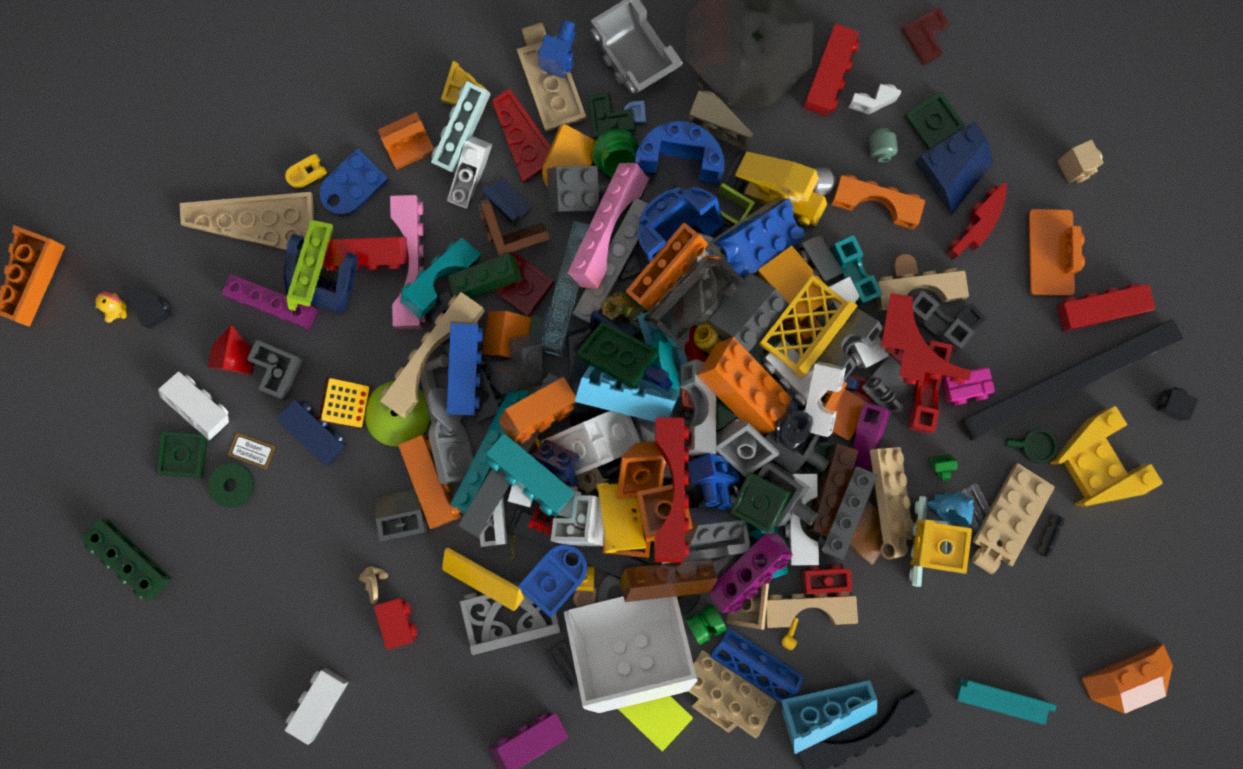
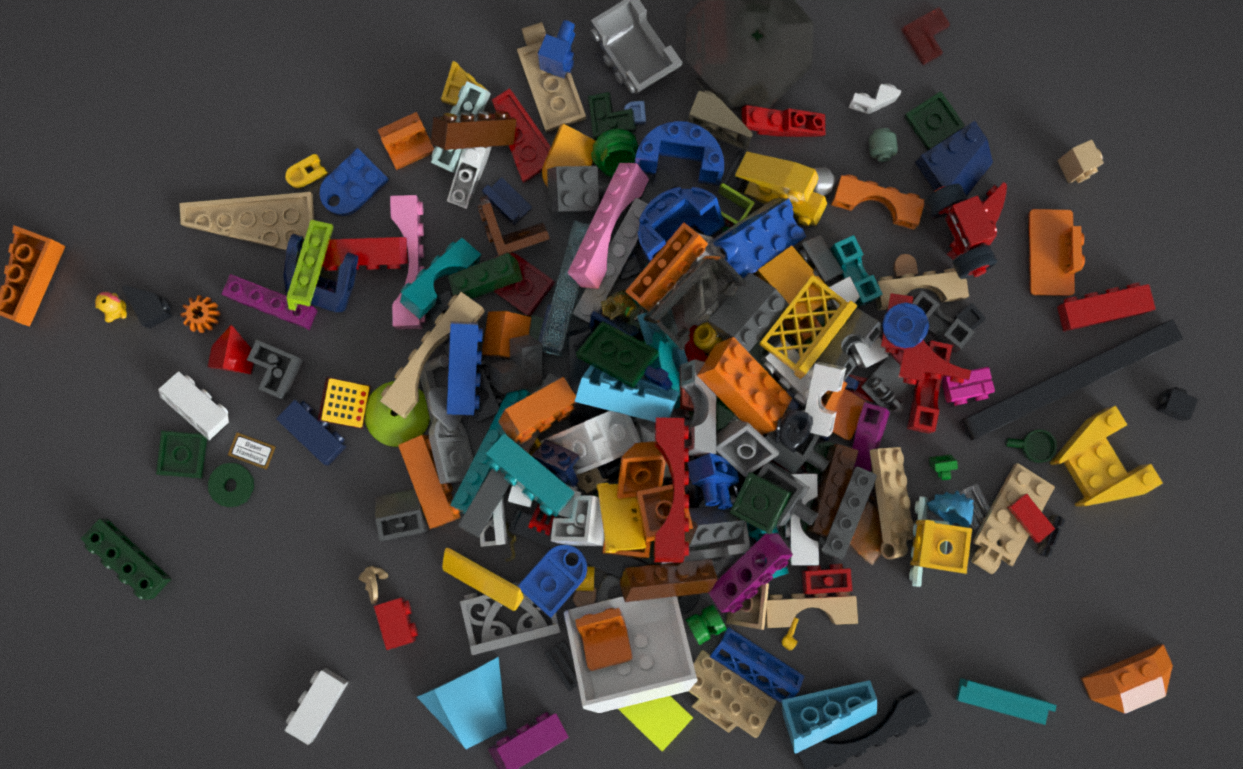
red brick [803,23,860,117] -> none
none -> orange gear [181,295,221,333]
none -> medium azure wedge [417,657,507,749]
none -> reddish brown brick [431,110,517,150]
none -> orange bracket [575,608,632,671]
none -> red slope [742,105,826,137]
none -> blue tile [882,303,929,348]
none -> brick [924,183,997,279]
none -> red tile [1007,493,1055,543]

